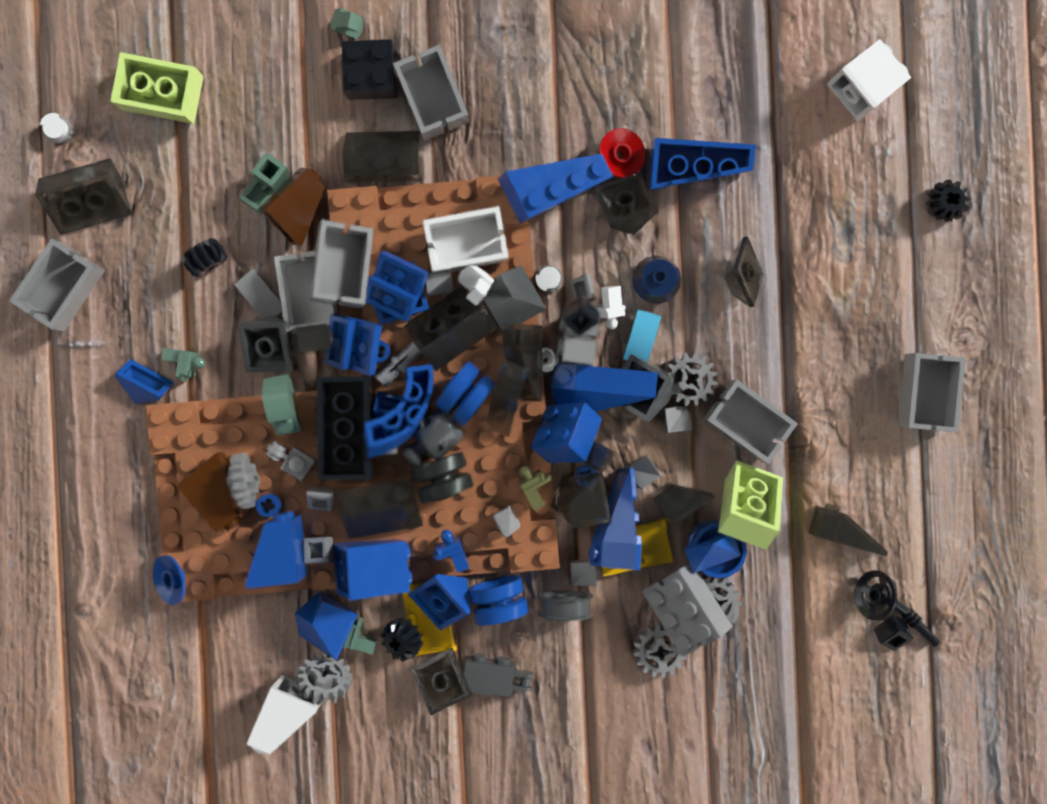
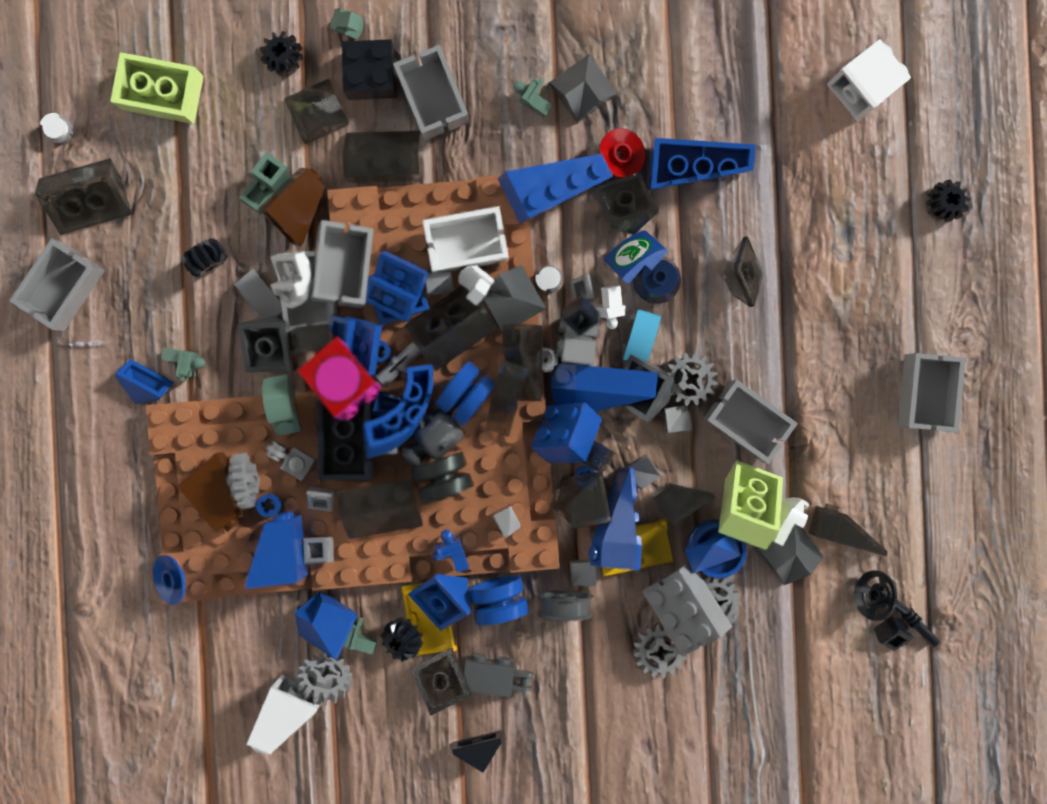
blue slope [333,539,412,600] -> none
olive piece [519,466,551,511] -> none
none -> black gear [260,31,303,76]
none -> white slope [270,252,313,308]
none -> clear smoke slope [284,78,350,144]
none -> panel [297,337,382,421]
none -> black slope [452,730,502,773]
none -> sand green piece [513,78,552,118]
none -> dark grey slope [549,54,617,123]
none -> blue slope [603,230,668,284]
none -> dark grey slope [755,524,824,585]
none -> white slope [773,497,809,546]

